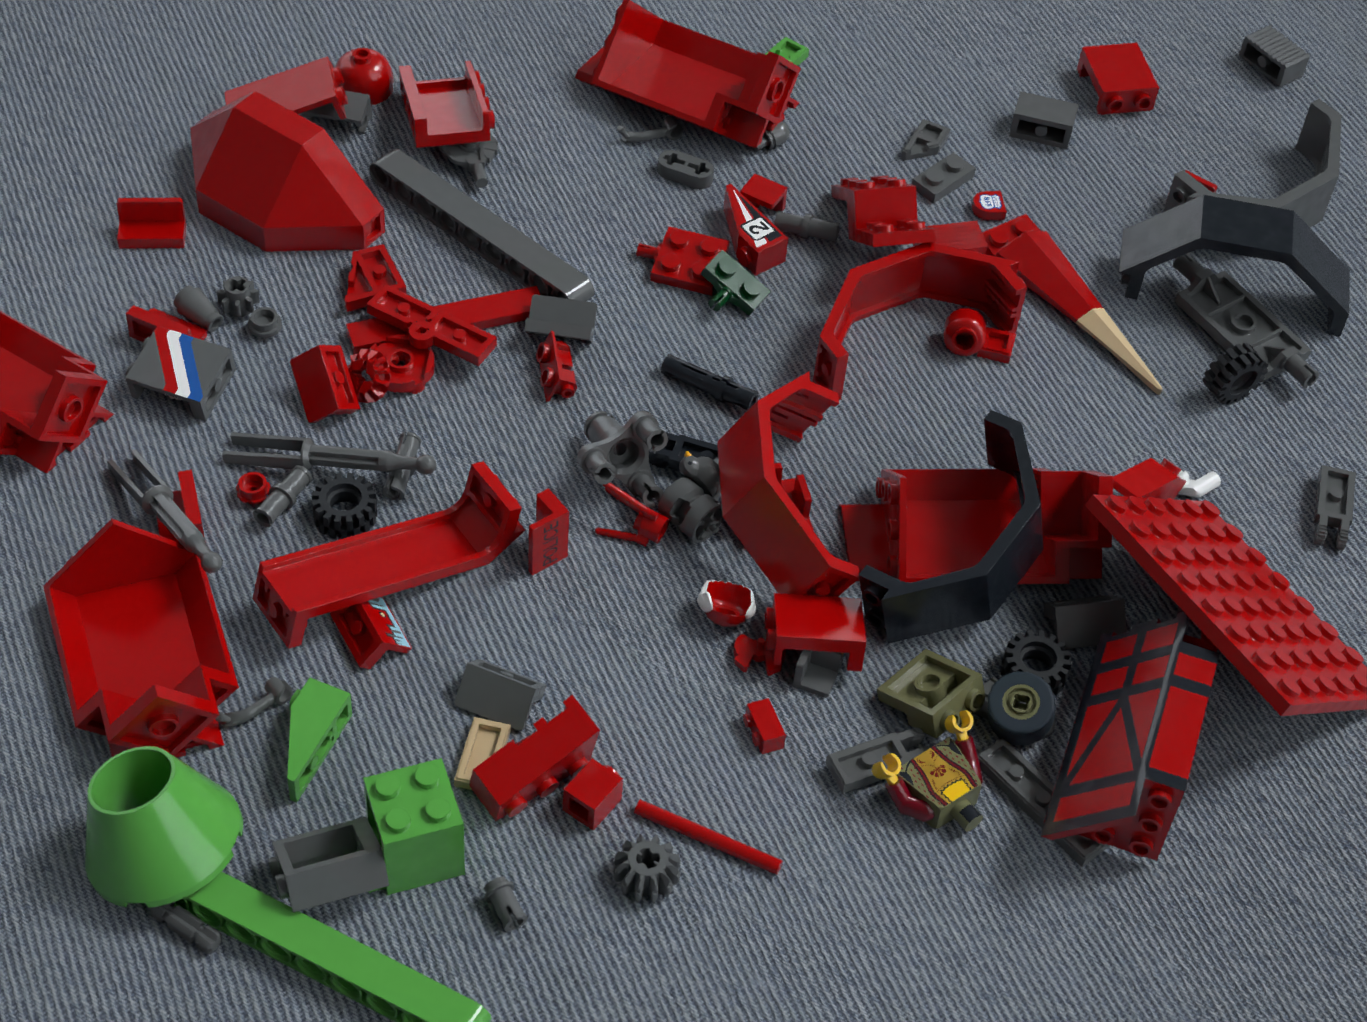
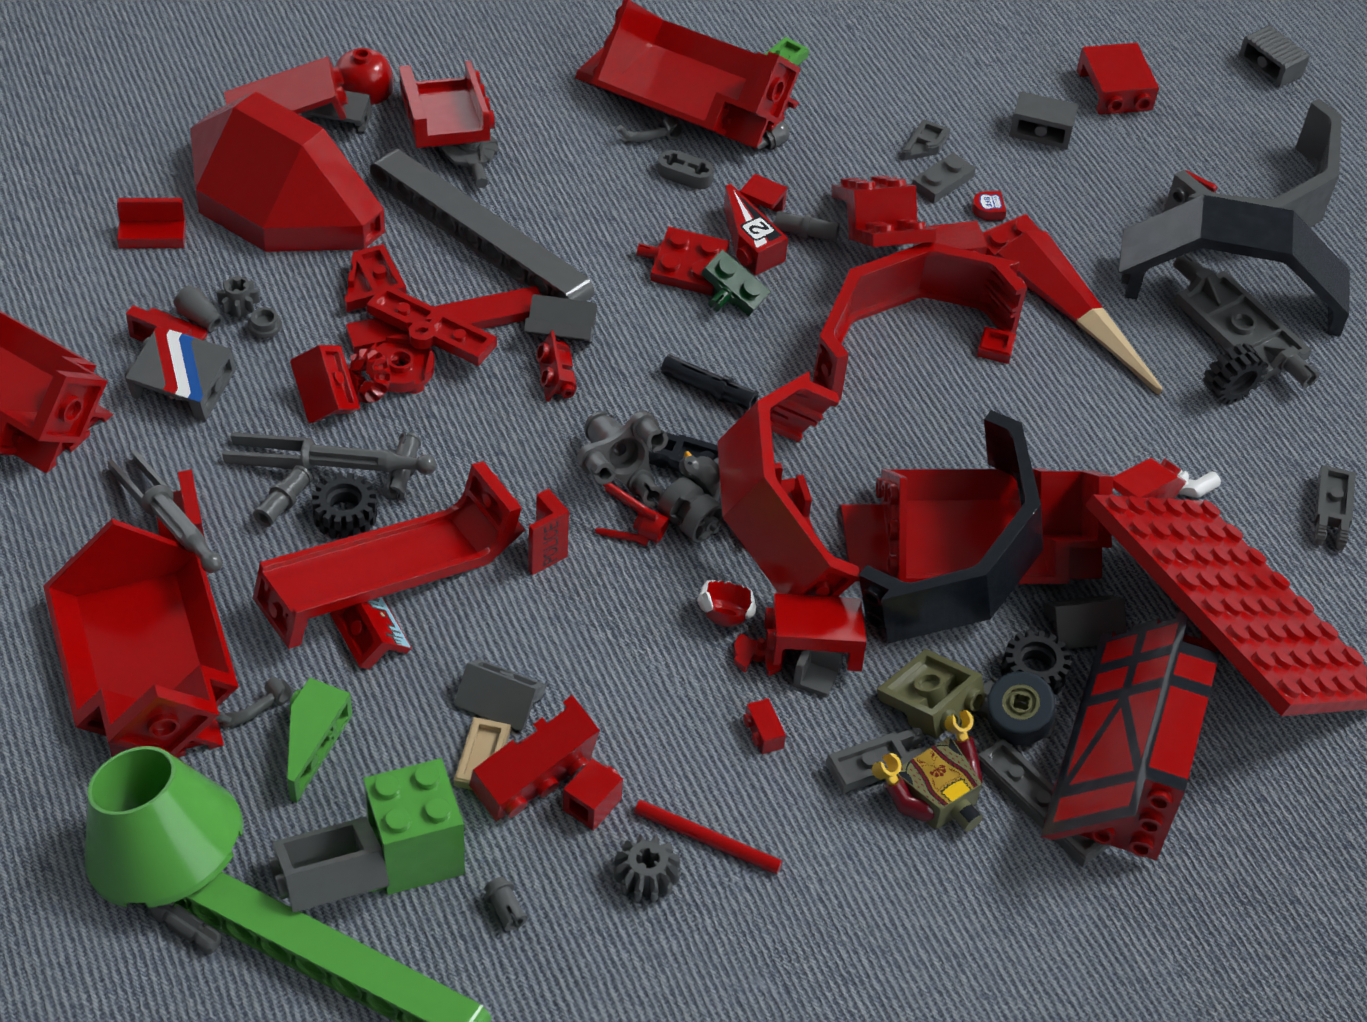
red plate [236,472,271,504] -> none
red head [944,308,986,356] -> none

